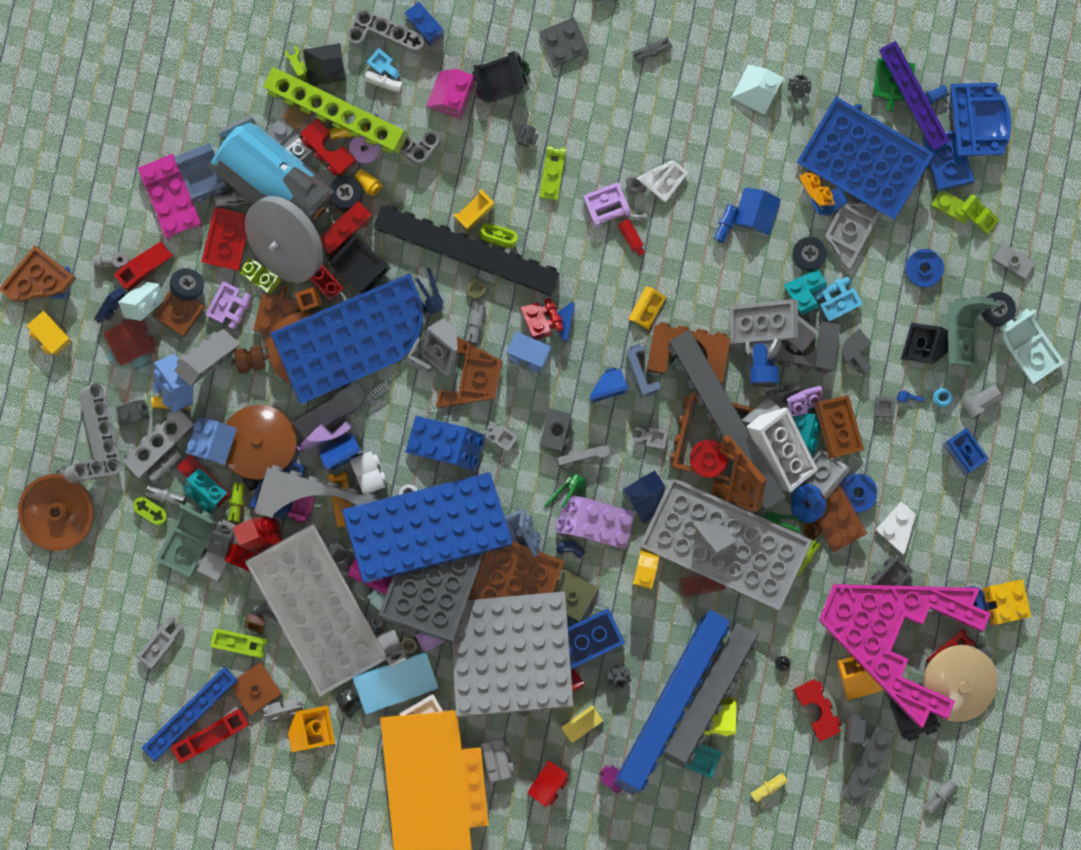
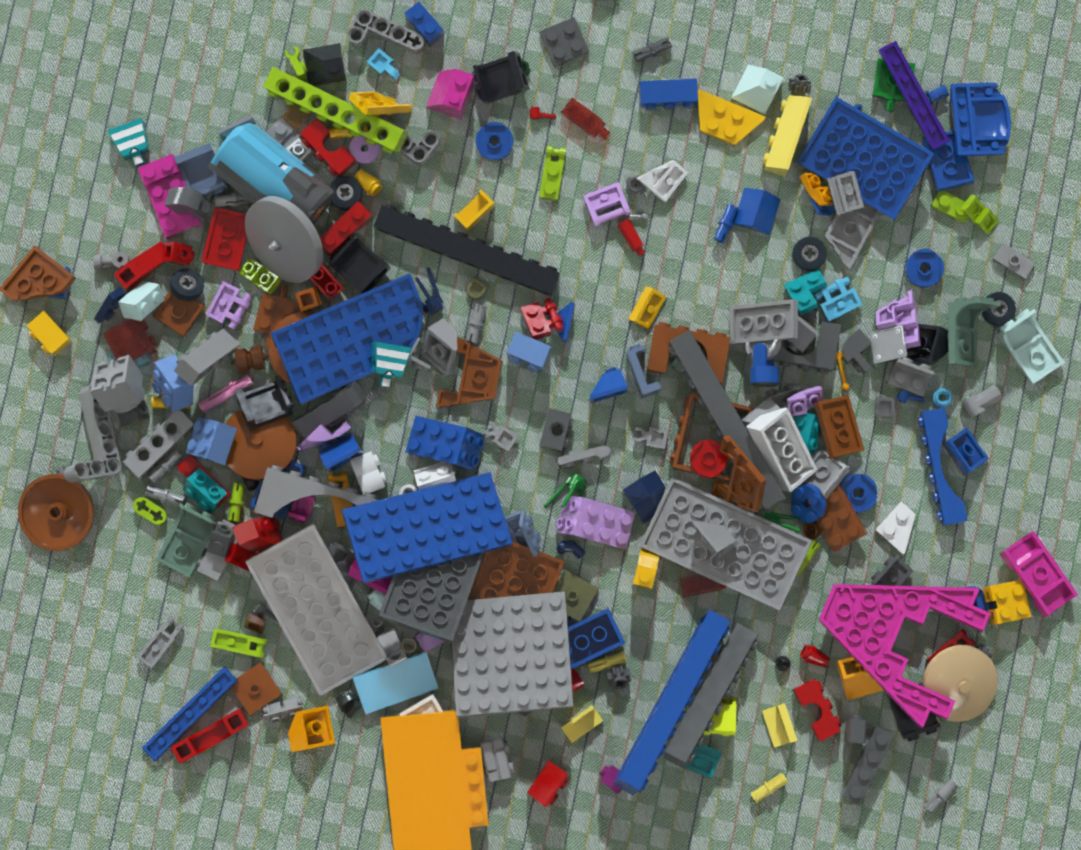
white axle [364,71,403,93] -> none
lime plate [480,224,518,248] -> none
dark grey gear [514,124,538,147] -> none
none -> light grey piece [90,355,145,413]
none -> teal torso [107,118,150,167]
none -> red brick [163,242,195,266]
none -> dark grey brick [164,187,212,221]
none -> bright pink pin [198,374,254,413]
none -> panel [234,375,294,431]
none -> yellow wing [348,91,413,116]
none -> teal torso [372,341,412,387]
none -> white plate [413,462,456,490]
none -> blue plate [475,122,514,161]
none -> red hand [529,107,556,119]
none -> clear red hinge [561,98,610,141]
none -> light yellow axle [587,651,627,673]
none -> blue brick [639,78,698,110]
none -> yellow wing [698,89,766,146]
none -> light yellow slope [762,95,812,177]
none -> light yellow panel [762,703,798,747]
none -> red cone [800,644,830,668]
none -> light grey plate [827,171,865,216]
none -> light orange hinge [836,352,849,391]
none -> light grey sticker [870,324,907,364]
none -> lavender slope [876,290,921,349]
none -> light grey bracket [887,357,935,397]
none -> blue arch [918,407,968,526]
none -> dark pink piece [999,531,1078,618]

